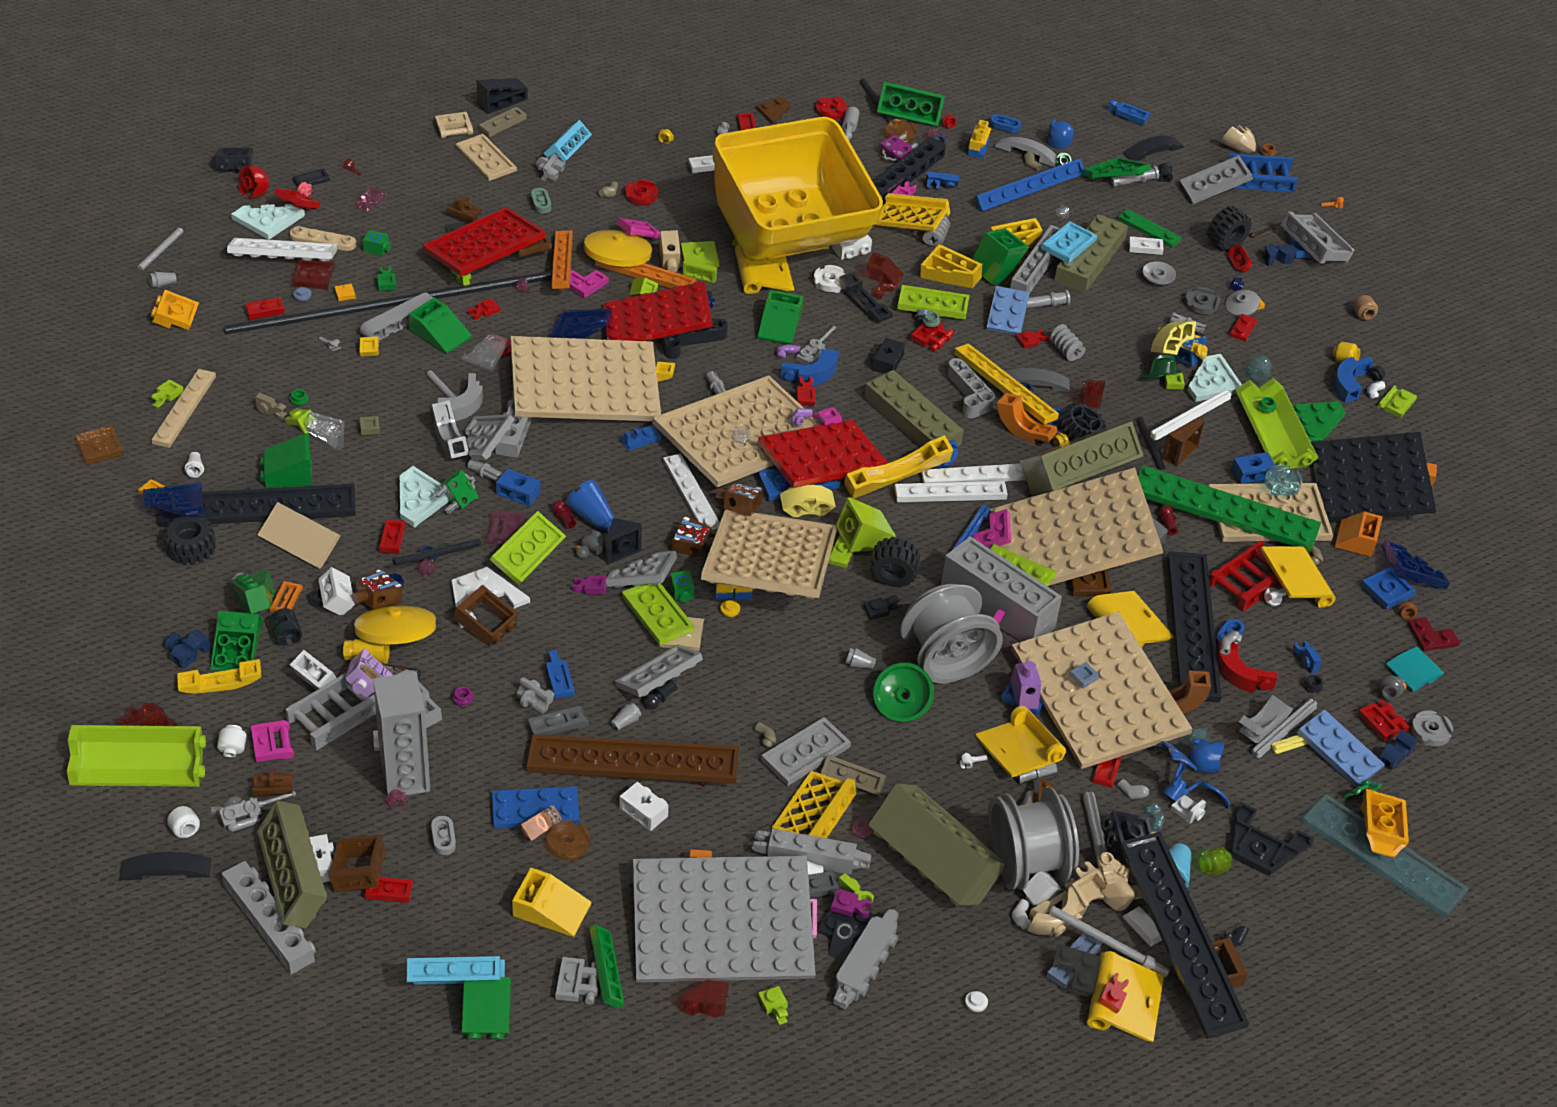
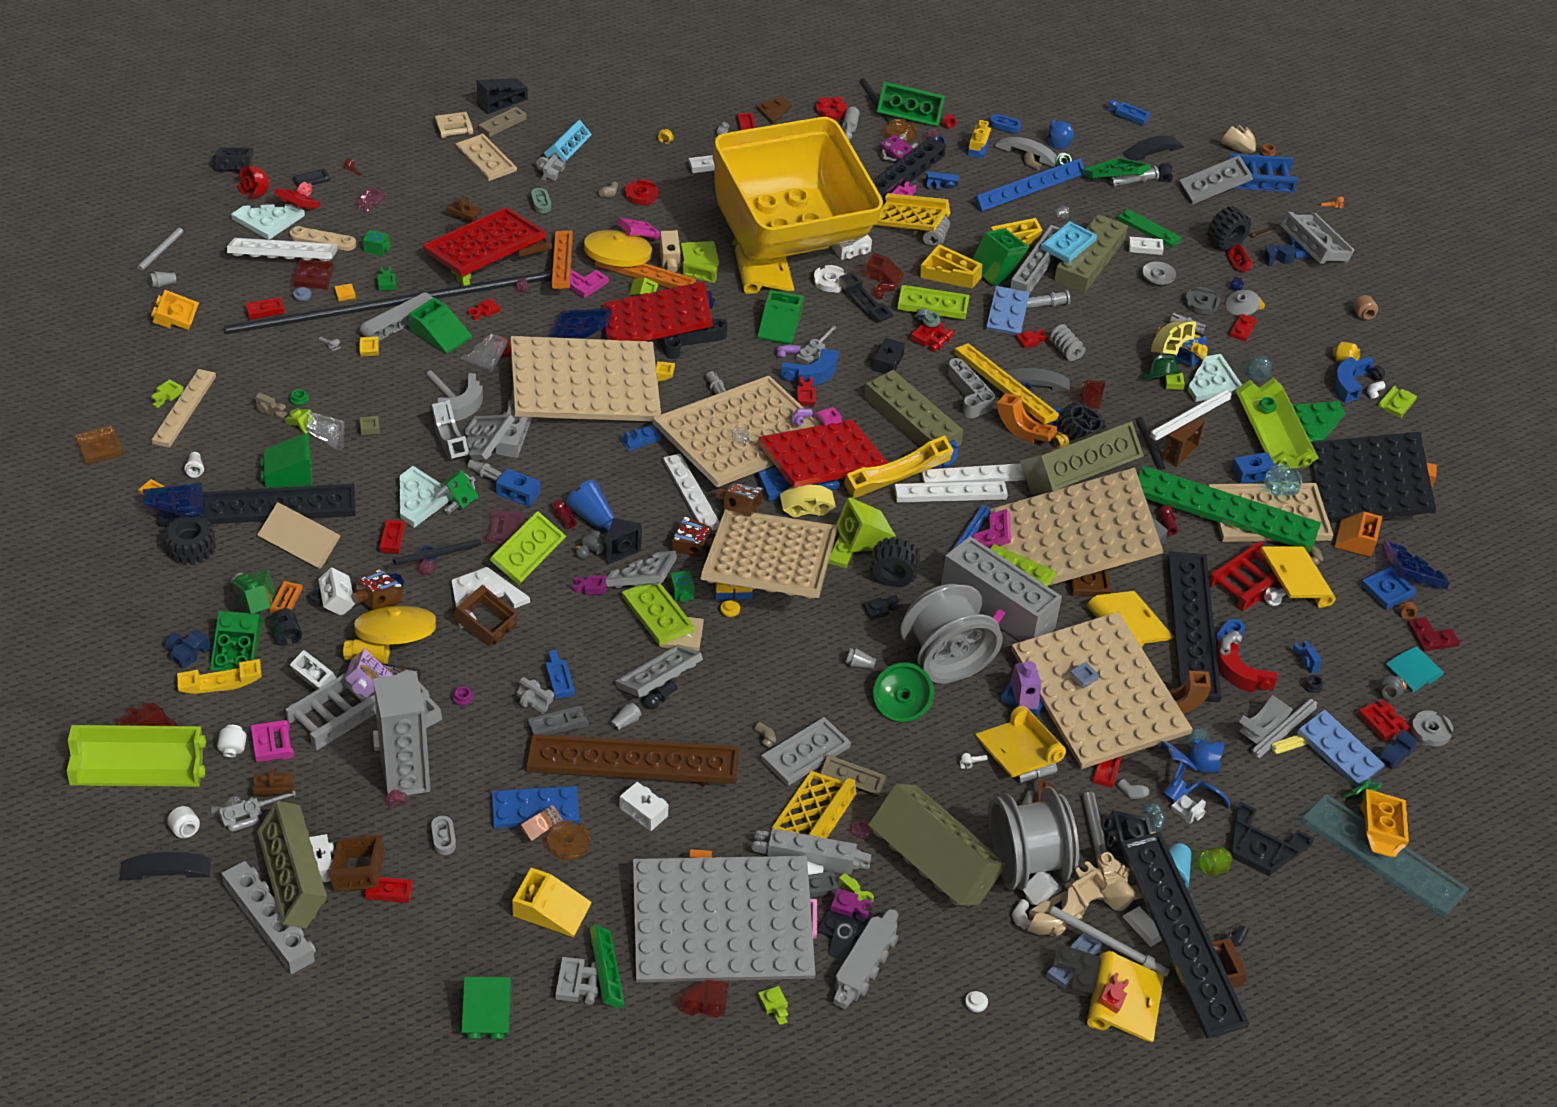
medium azure fence [407,956,505,985] -> none

